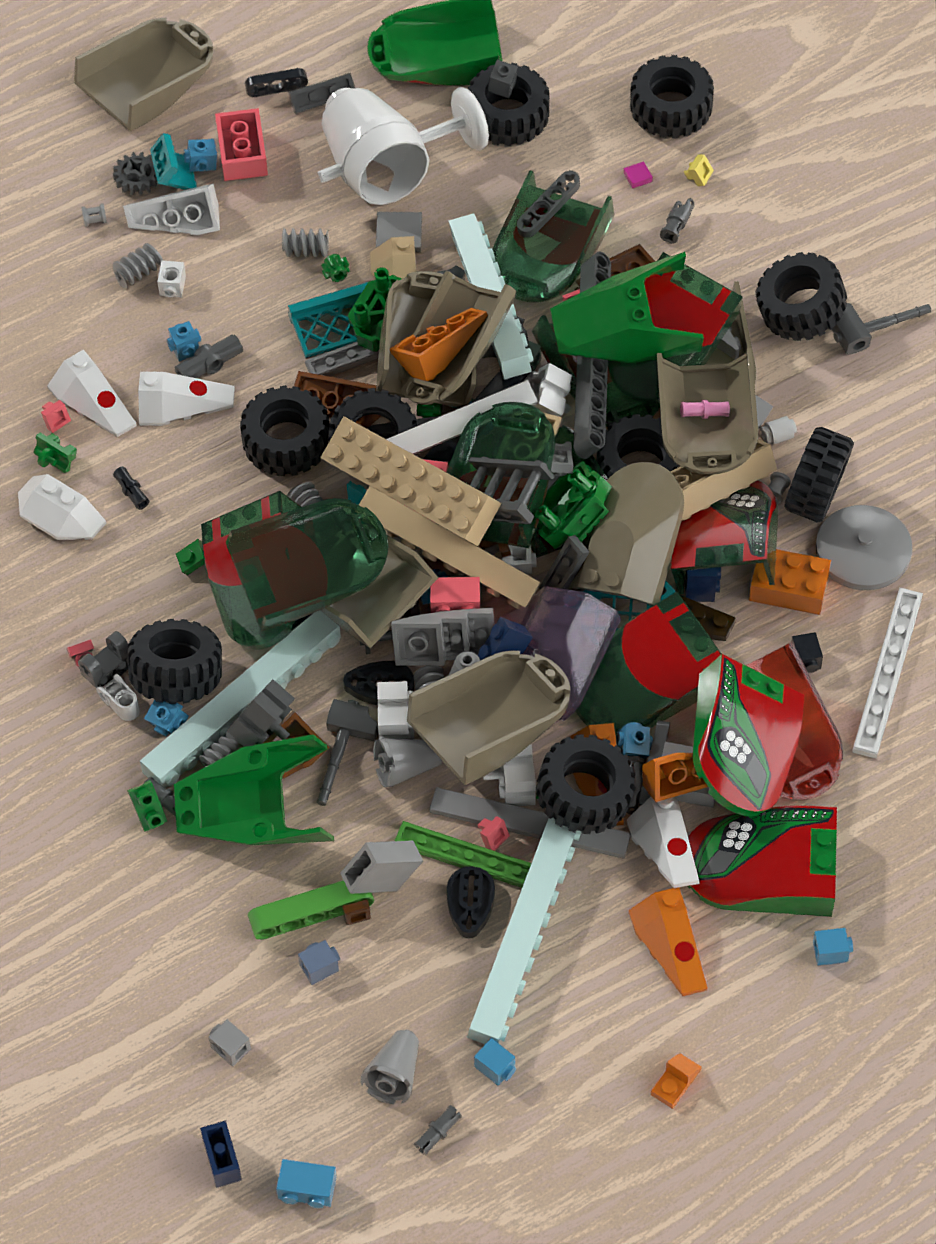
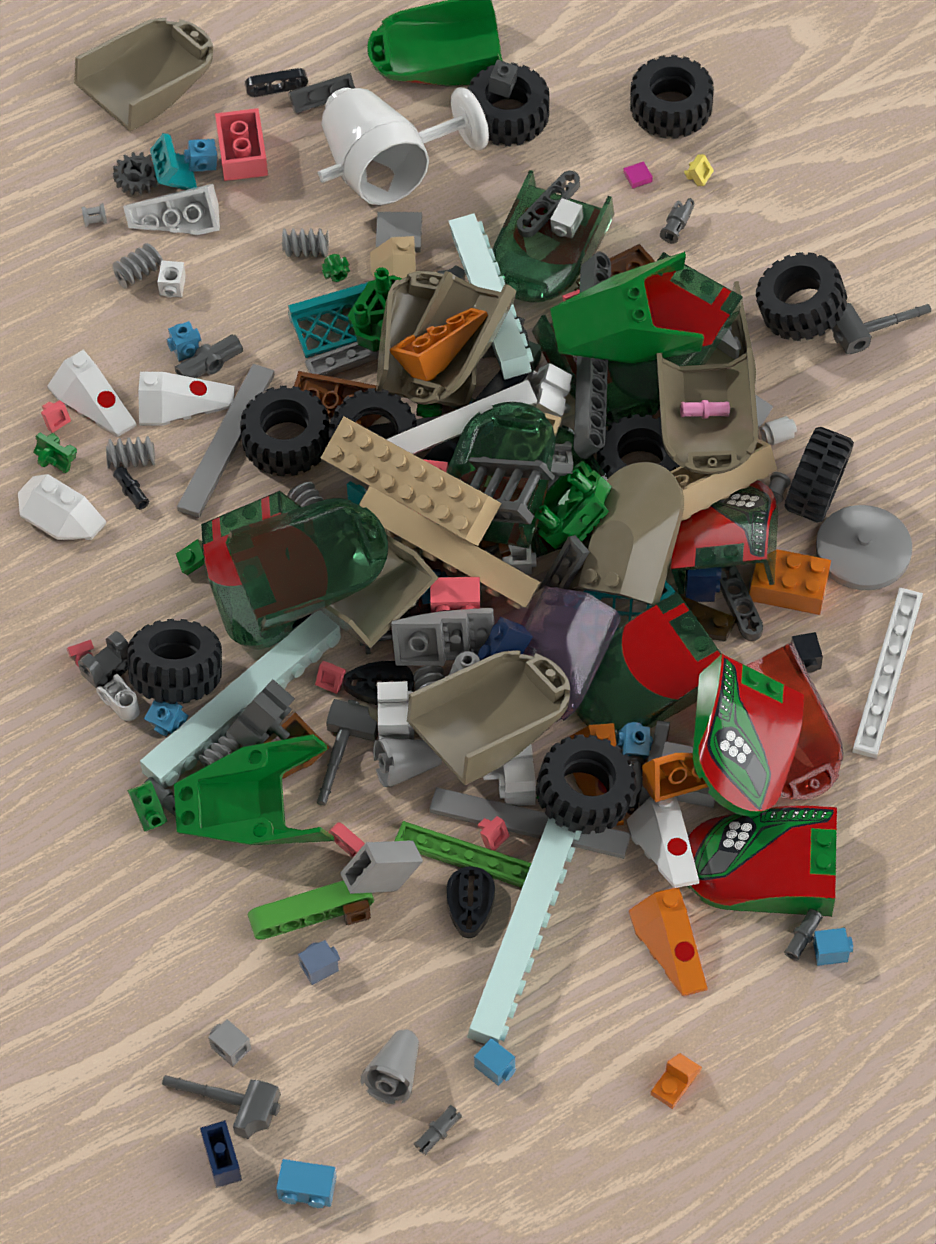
none -> light grey piece [106,436,155,469]
none -> dark grey piece [162,1075,281,1139]
none -> light grey tile [177,364,275,518]
none -> coral tile [315,661,346,694]
none -> coral beam [328,822,365,858]
none -> white brick [550,198,583,238]
none -> dark grey beam [717,559,763,641]
none -> dark grey pin [784,909,823,961]

